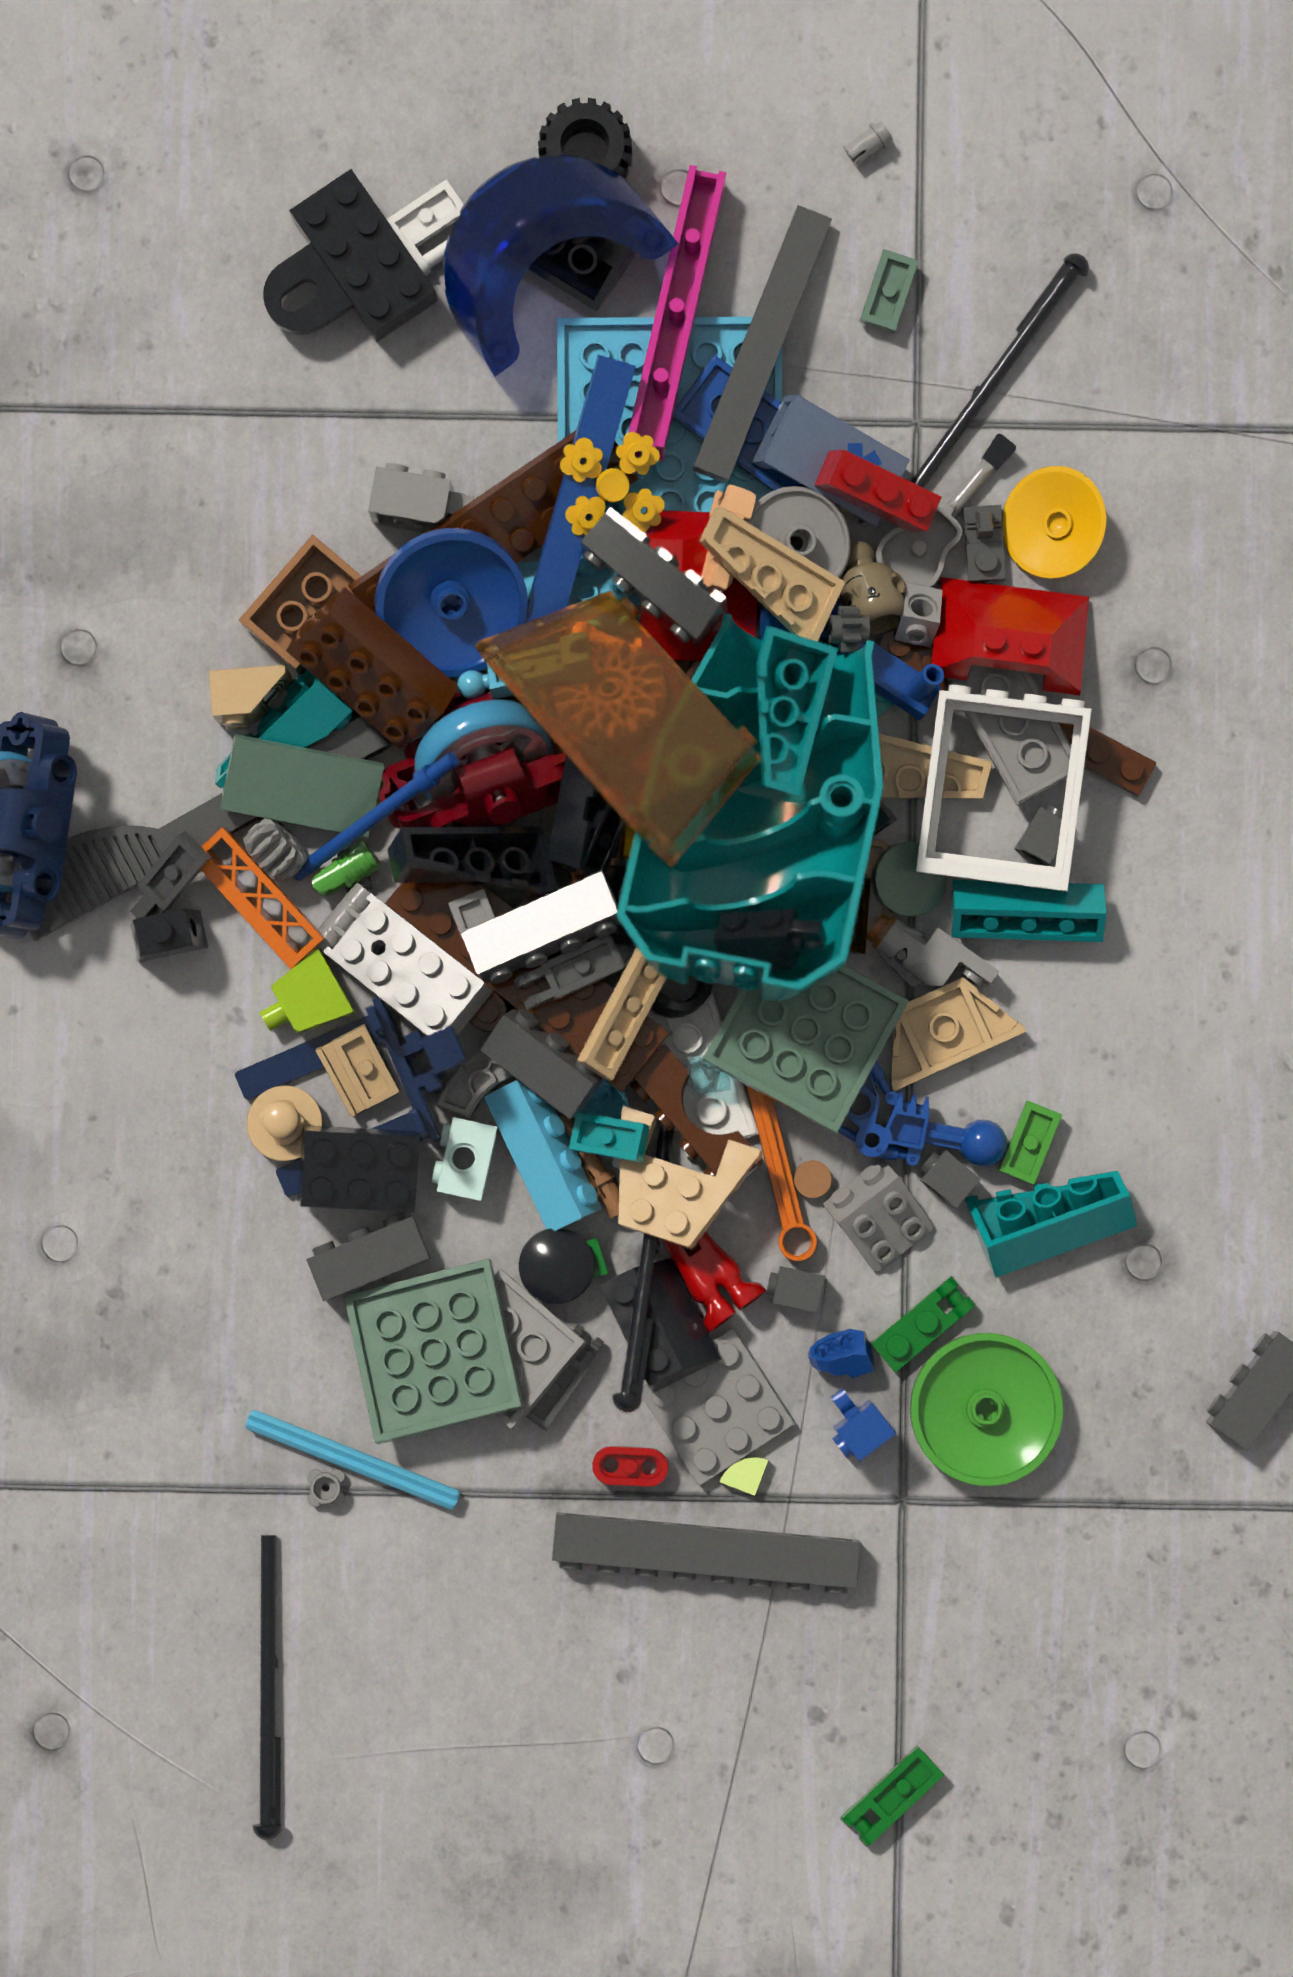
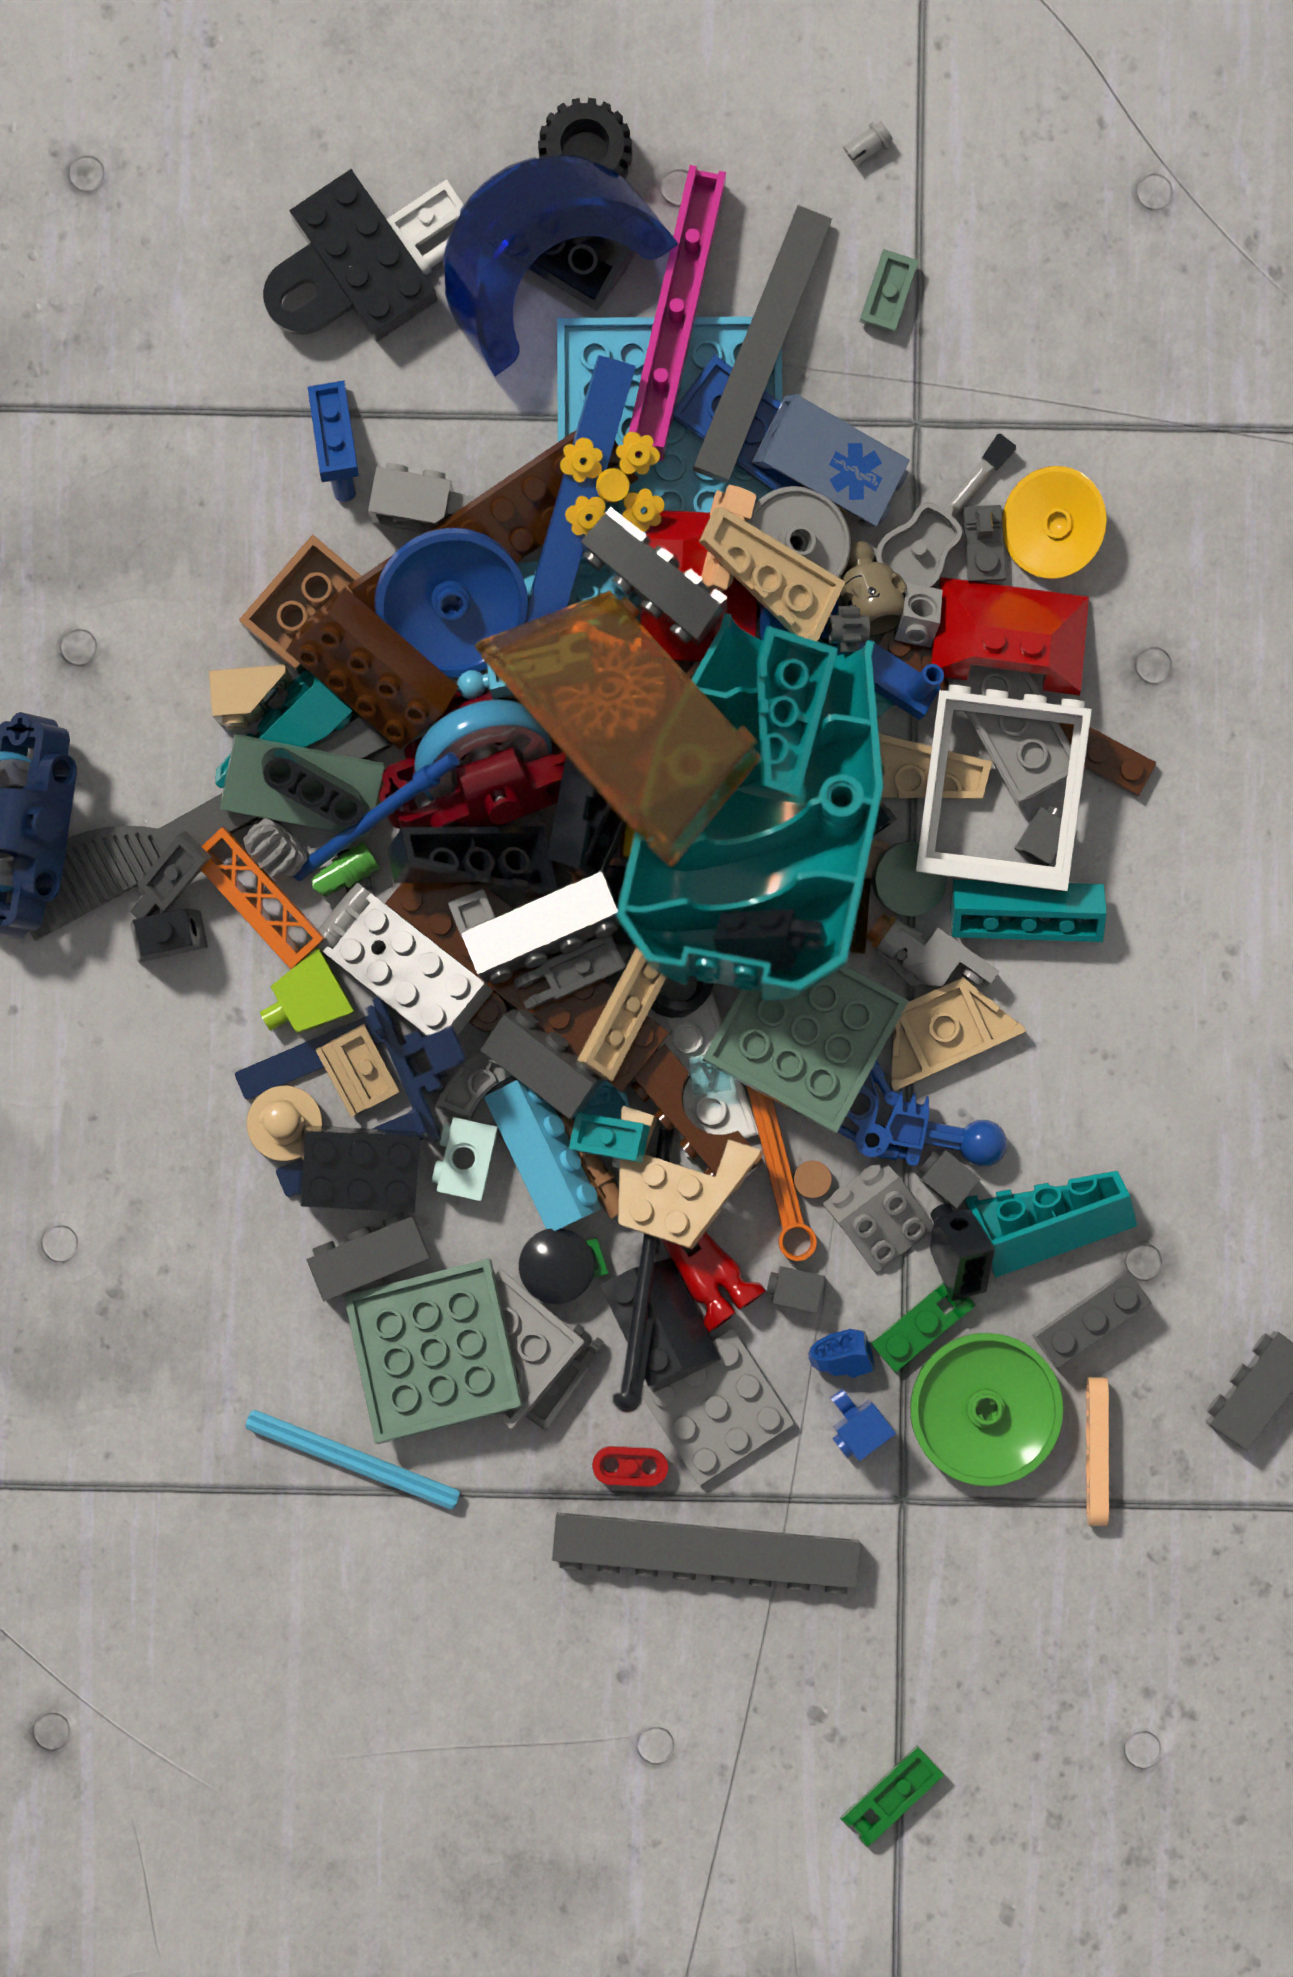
black bar [253,1535,282,1840] -> none
light grey plate [307,1469,345,1507] -> none
yellowish green tile [719,1457,768,1496] -> none
red brick [814,449,942,532] -> none
black bar [910,253,1089,488] -> none
bright green plate [998,1100,1062,1185] -> none
none -> black beam [262,747,363,827]
none -> blue piece [308,380,359,502]
none -> black torso [930,1204,995,1301]
none -> dark grey brick [1032,1271,1152,1368]
none -> light nougat beam [1086,1377,1109,1526]

